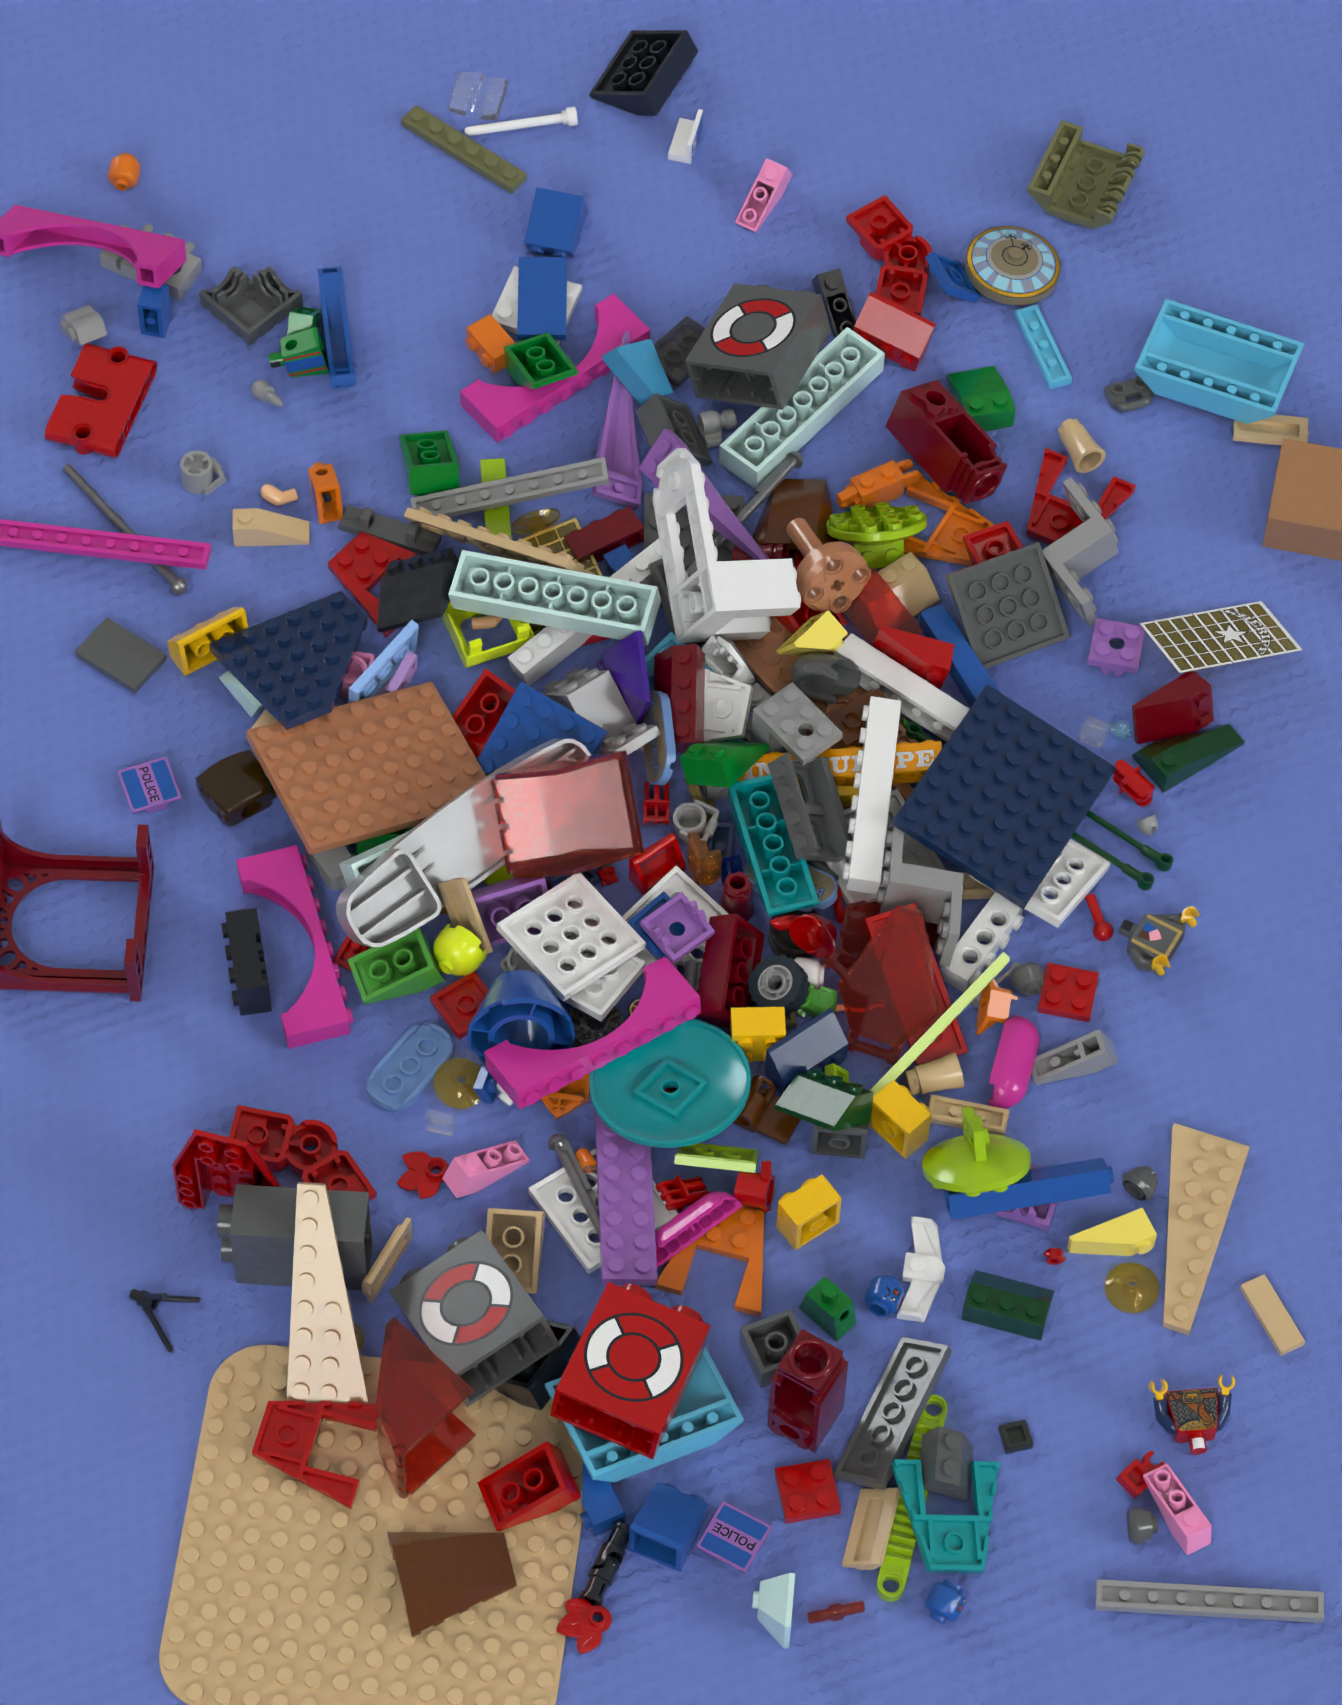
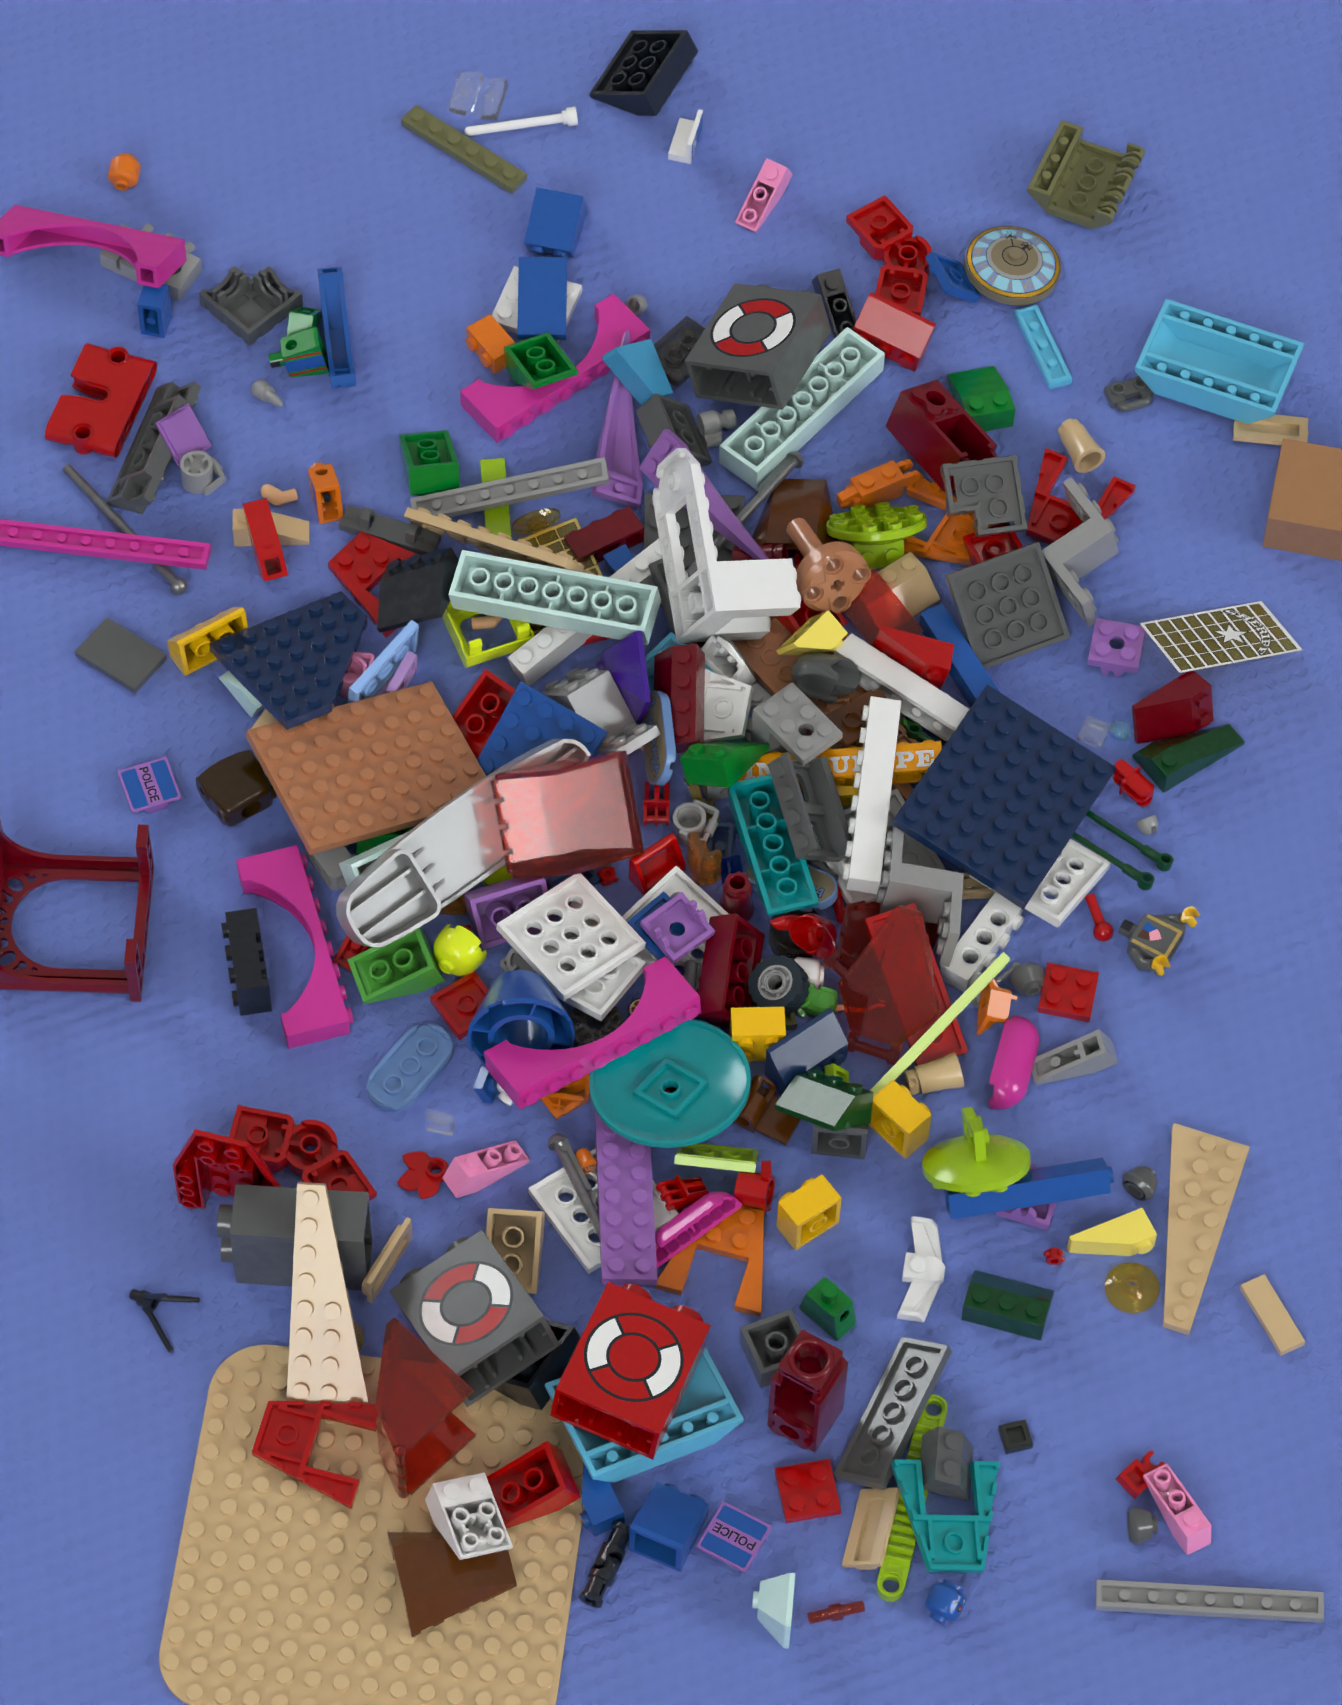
light grey brick [60,305,107,346] -> none
clear yellow dish [433,1058,481,1109] -> none
tan piece [437,877,493,954] -> none
red plate [556,1598,612,1654] -> none
blue head [864,1275,904,1317] -> none
tan tile [928,1094,1010,1136] -> none
torso [1148,1374,1235,1455] -> none
none -> dark grey slope [106,381,201,514]
none -> medium lavender piece [155,403,212,467]
none -> red slope [242,498,288,582]
none -> white slope [425,1472,513,1560]
none -> light grey hinge [626,295,648,315]
none -> dark grey piece [940,455,1028,538]

